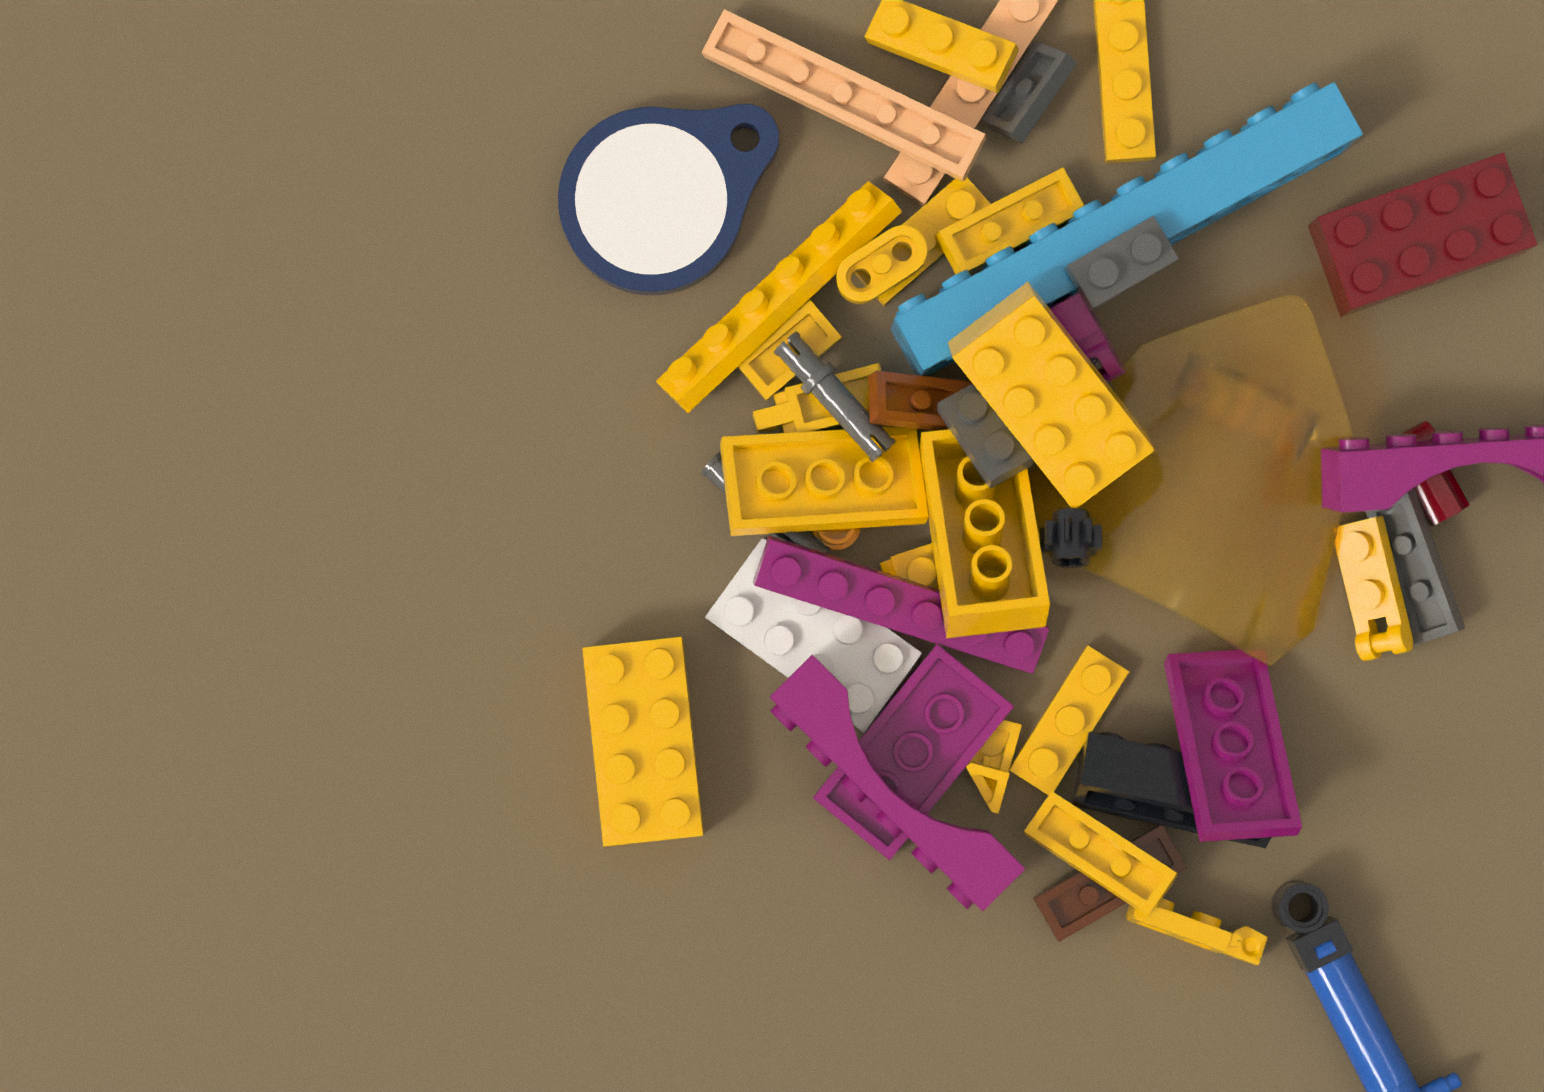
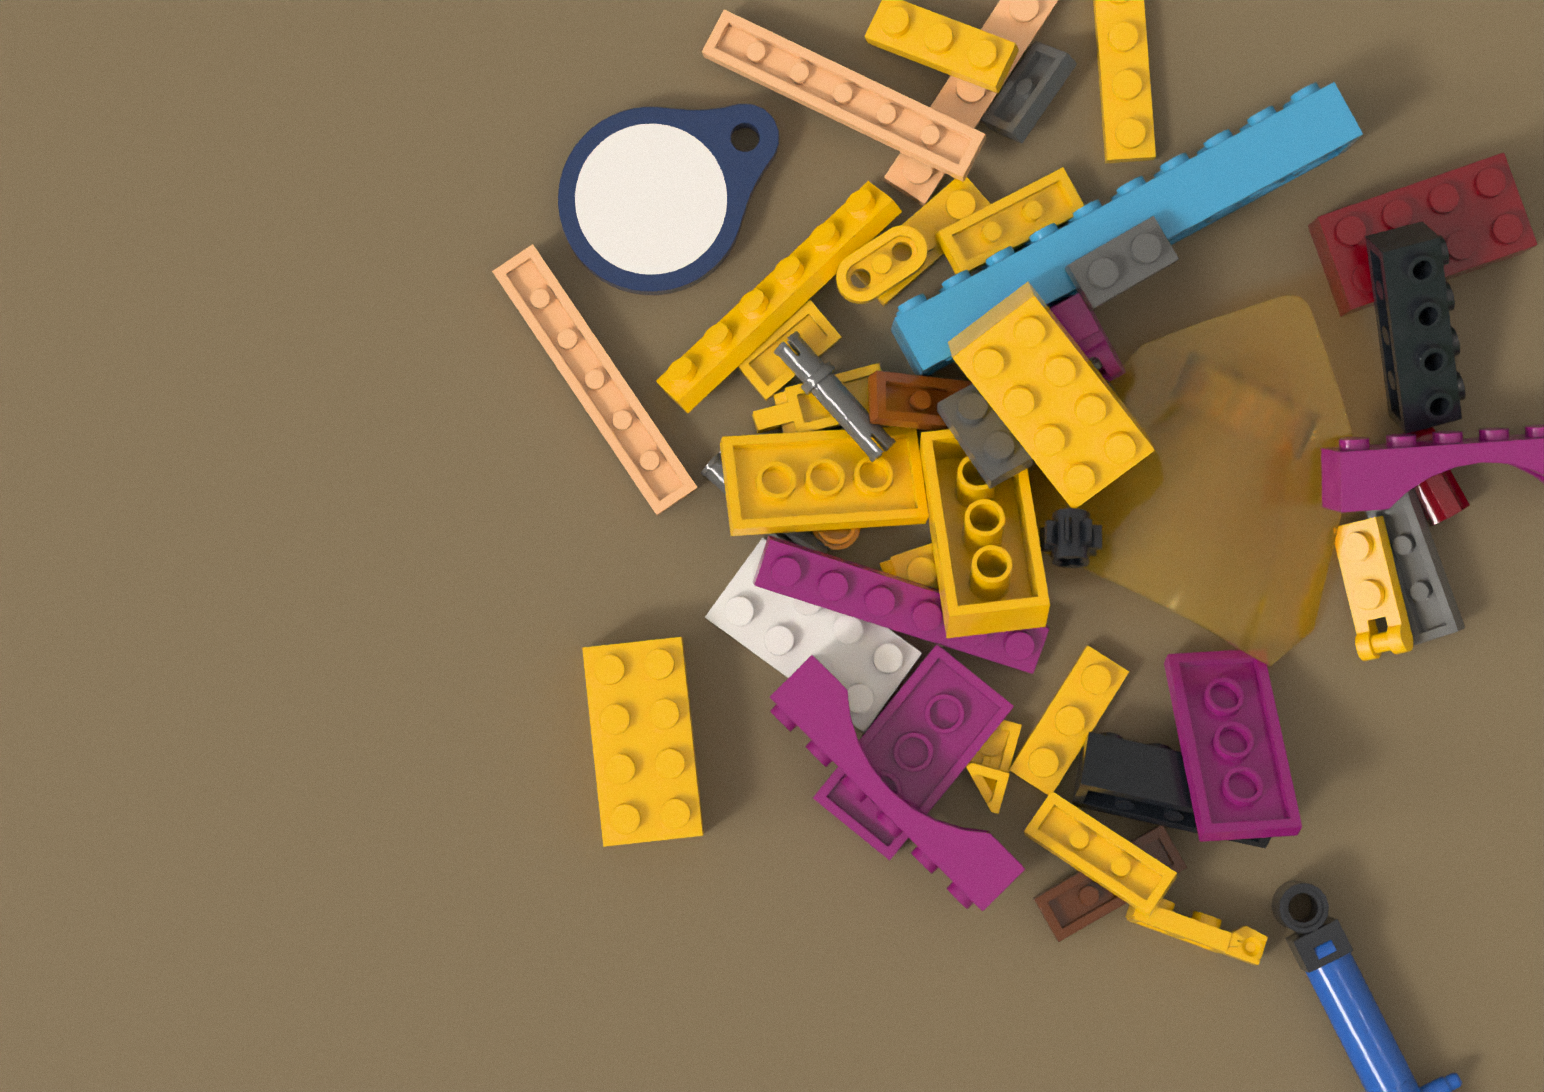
none -> light nougat plate [492,244,698,516]
none -> black brick [1365,221,1466,434]

